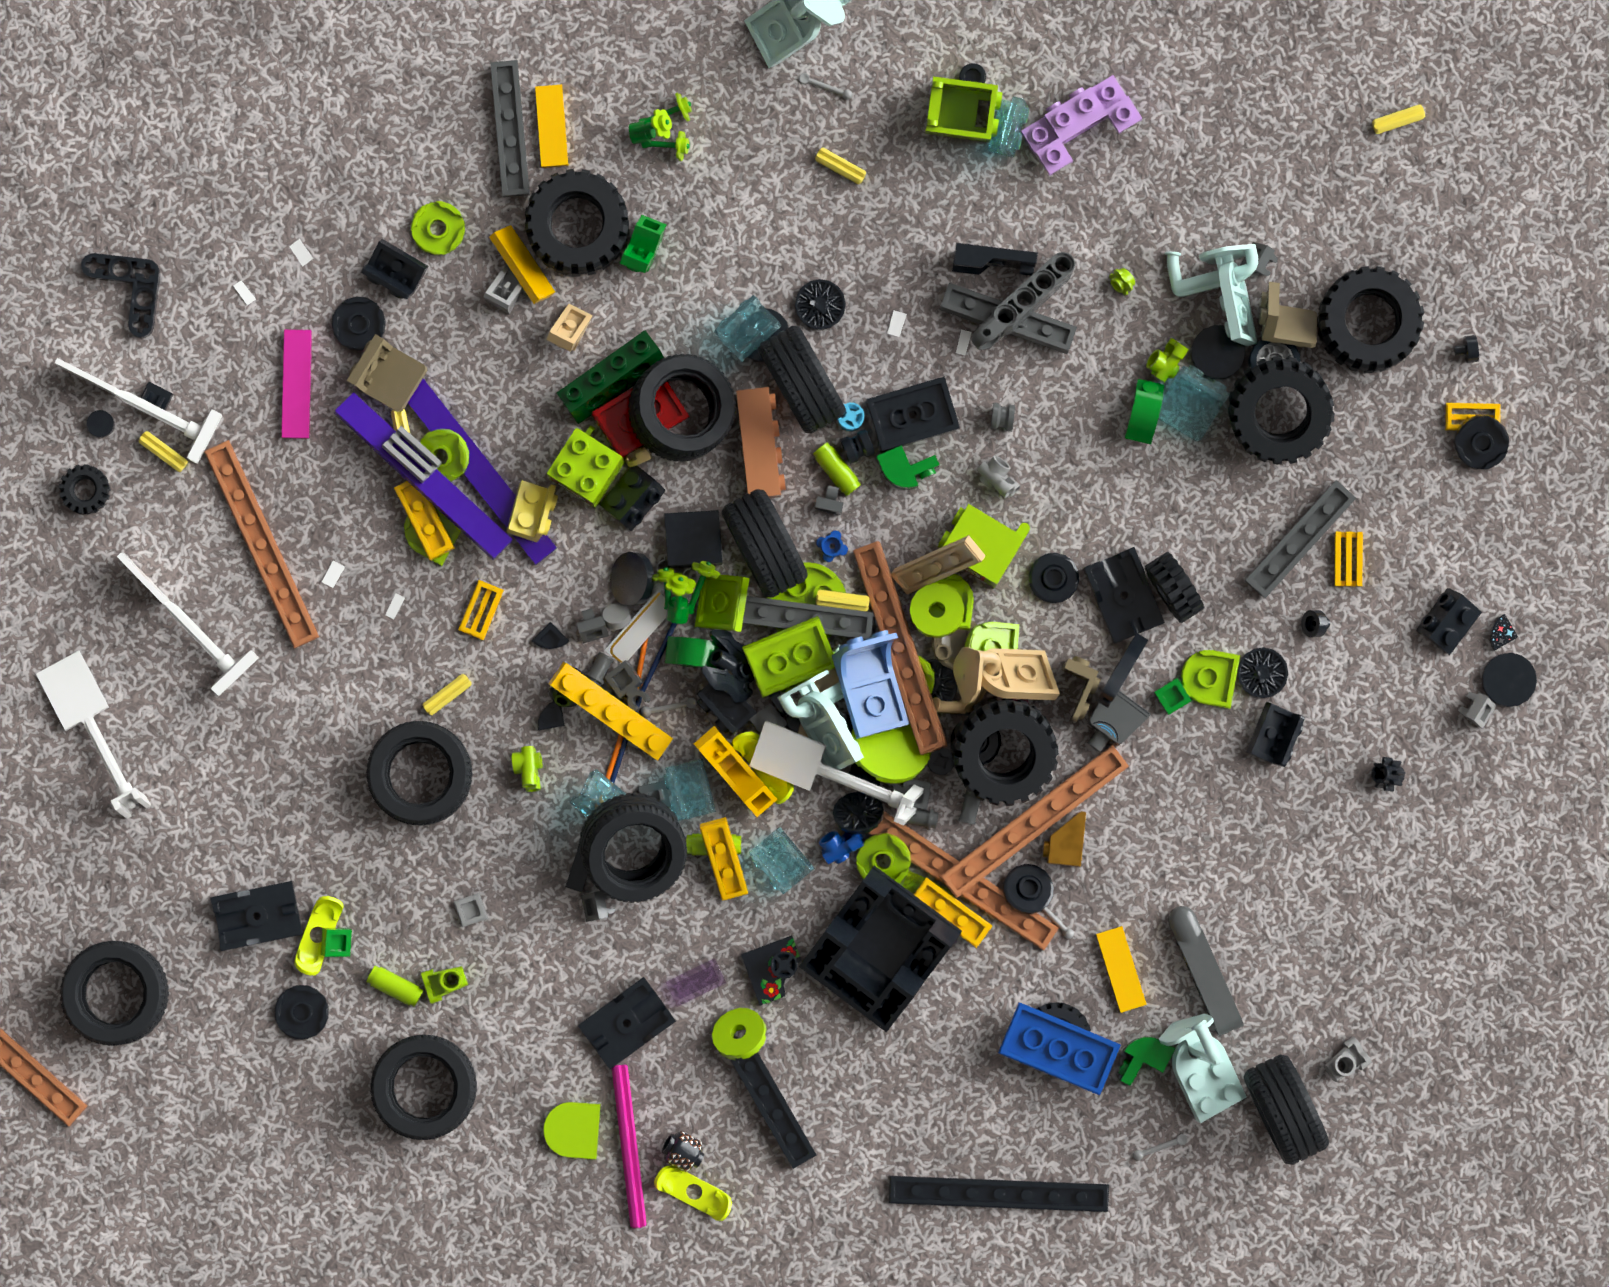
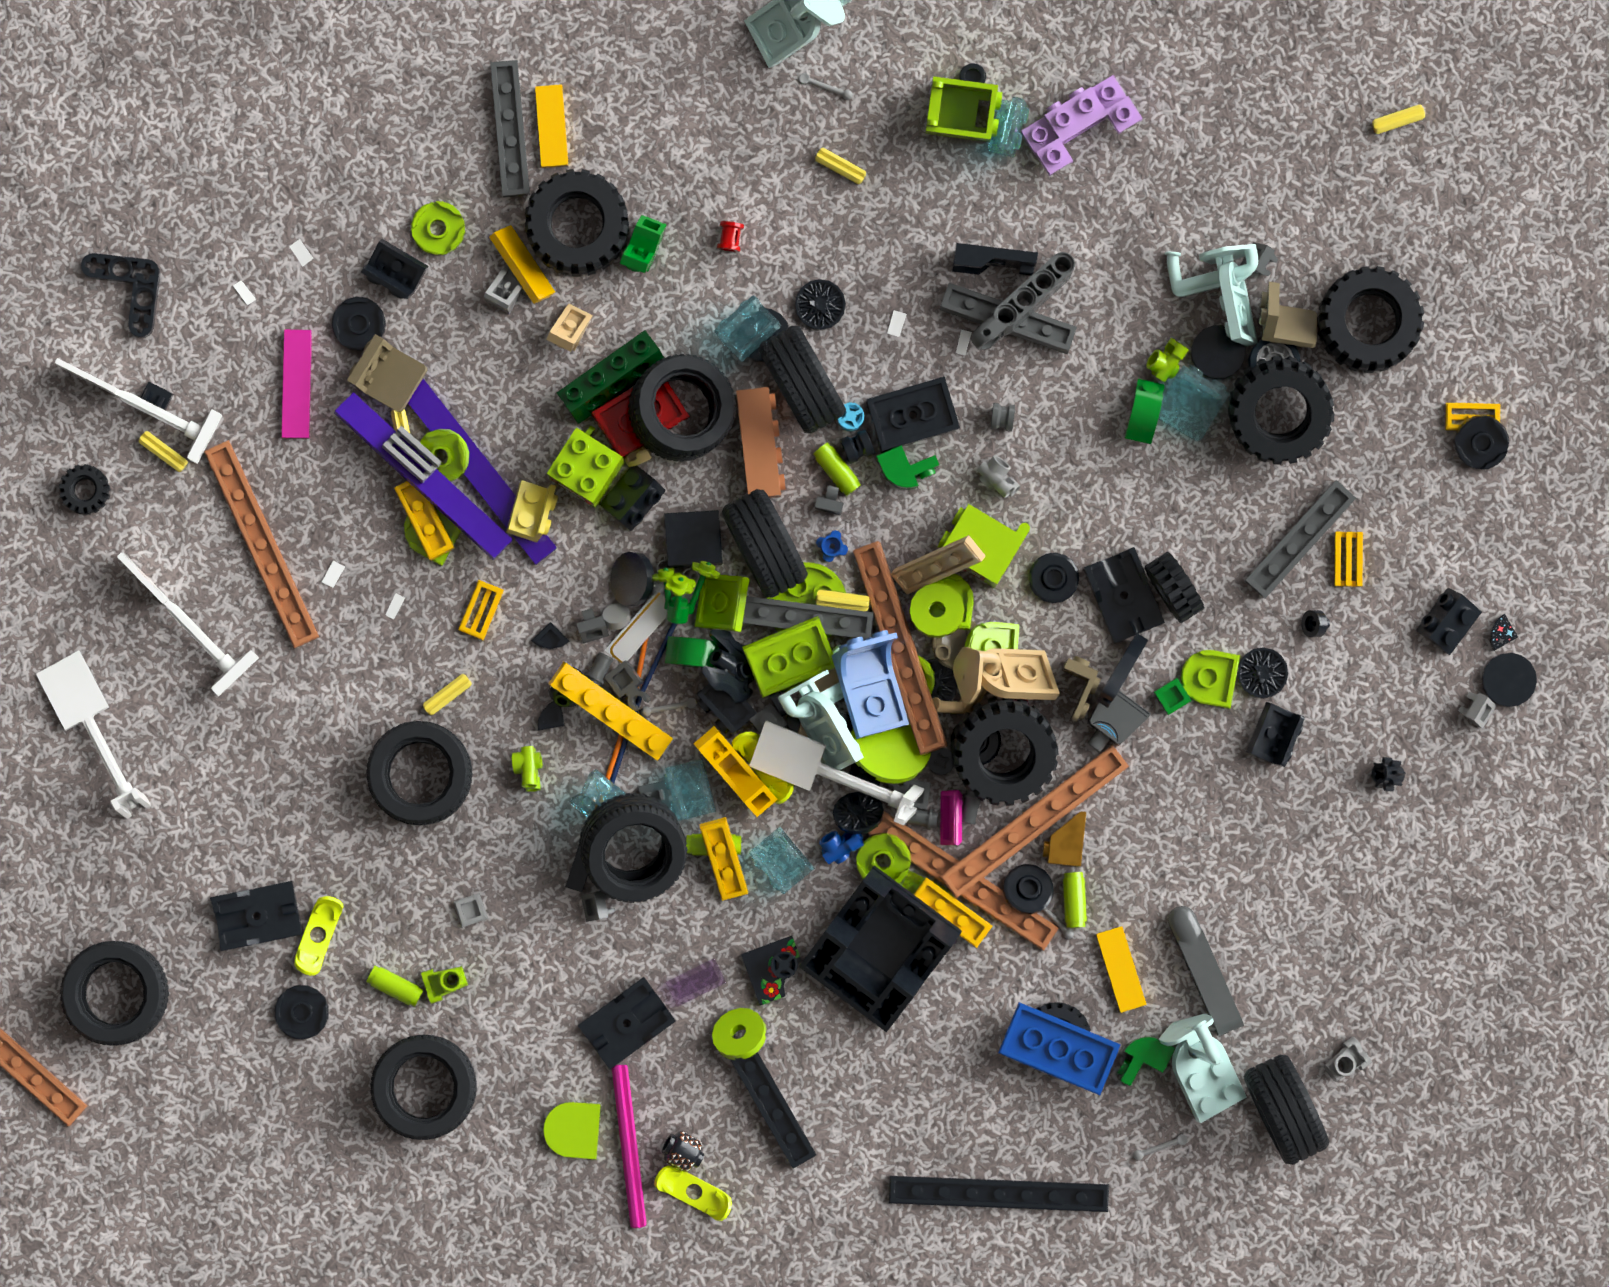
black tile [86,410,115,438] -> none
green plate [321,928,352,957] -> none
plant [629,92,692,161] -> none
lime plate [1109,268,1135,296] -> none
black tile [1454,335,1479,363] -> none
none -> red bush [717,221,744,252]
none -> dark pink tile [940,790,962,845]
none -> lime piece [1063,872,1087,928]

